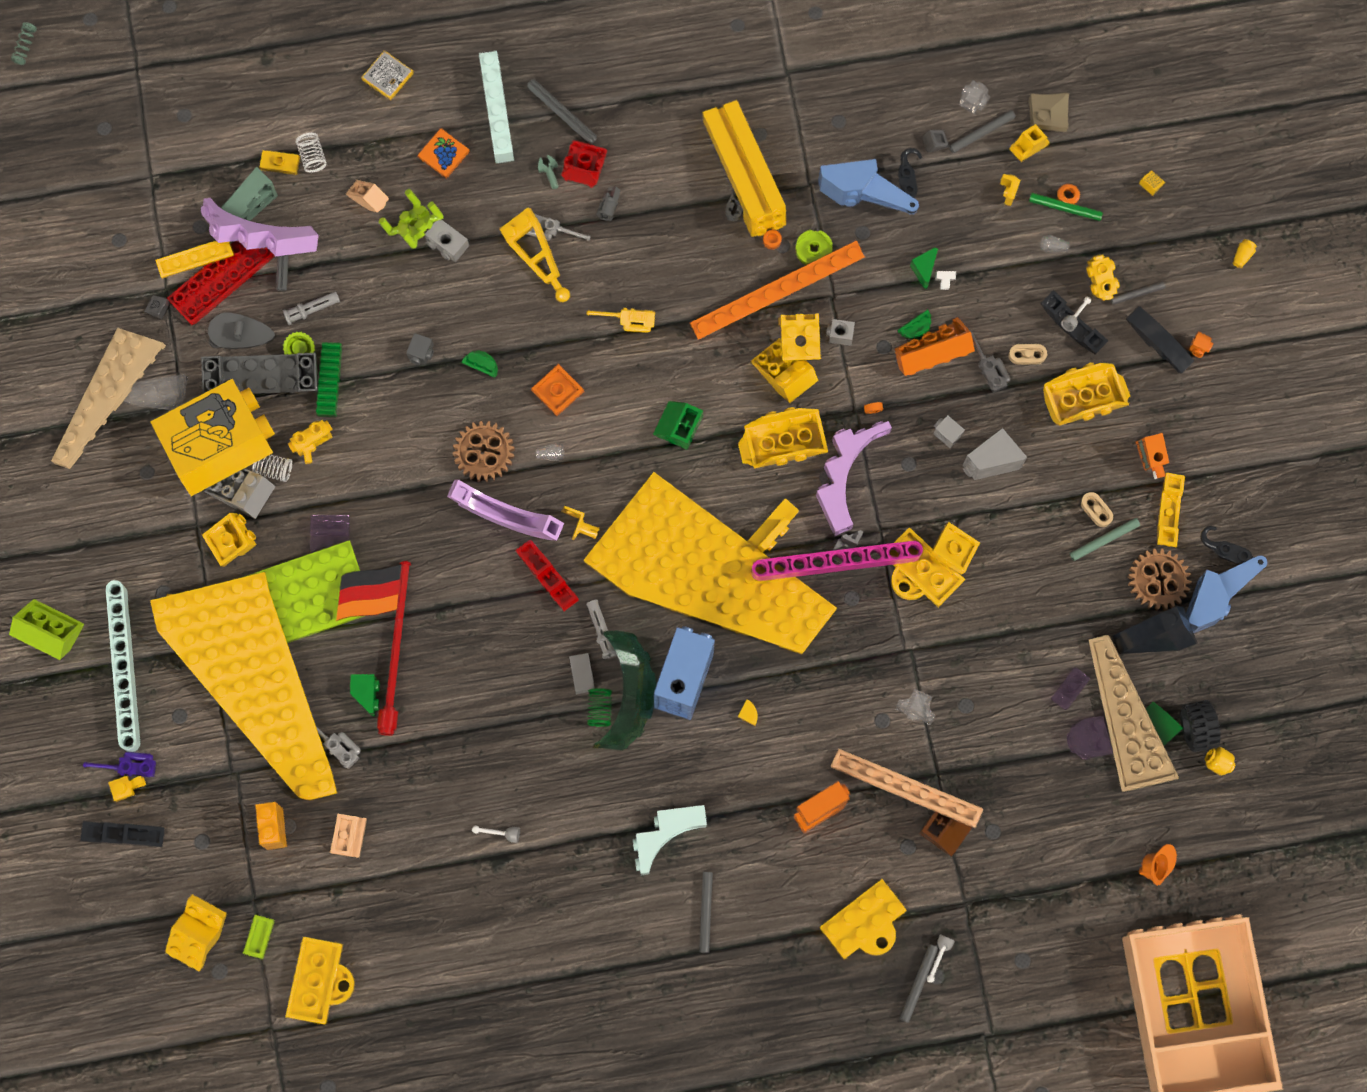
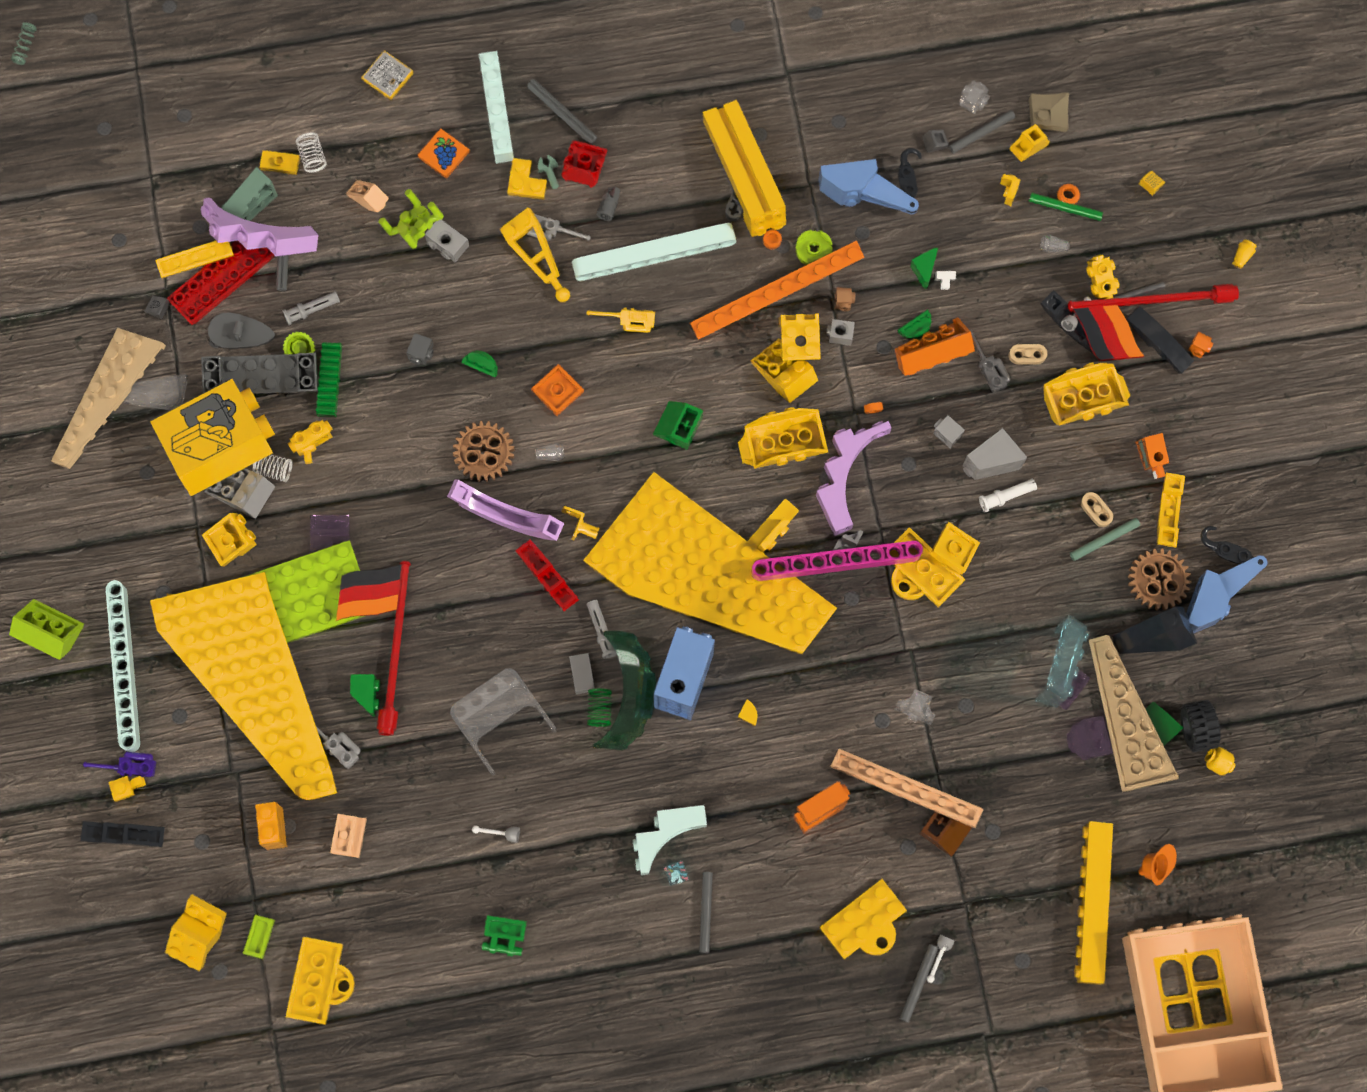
none -> clear windscreen [450,668,557,776]
none -> green plate [482,915,527,956]
none -> yellow plate [507,158,547,200]
none -> light aqua beam [572,223,737,281]
none -> clear light blue tile [664,861,689,886]
none -> medium nougat plate [835,287,855,311]
none -> white pin [979,478,1037,512]
none -> clear light blue windscreen [1034,615,1090,708]
none -> flag [1068,284,1239,361]
none -> yellow brick [1074,821,1113,985]

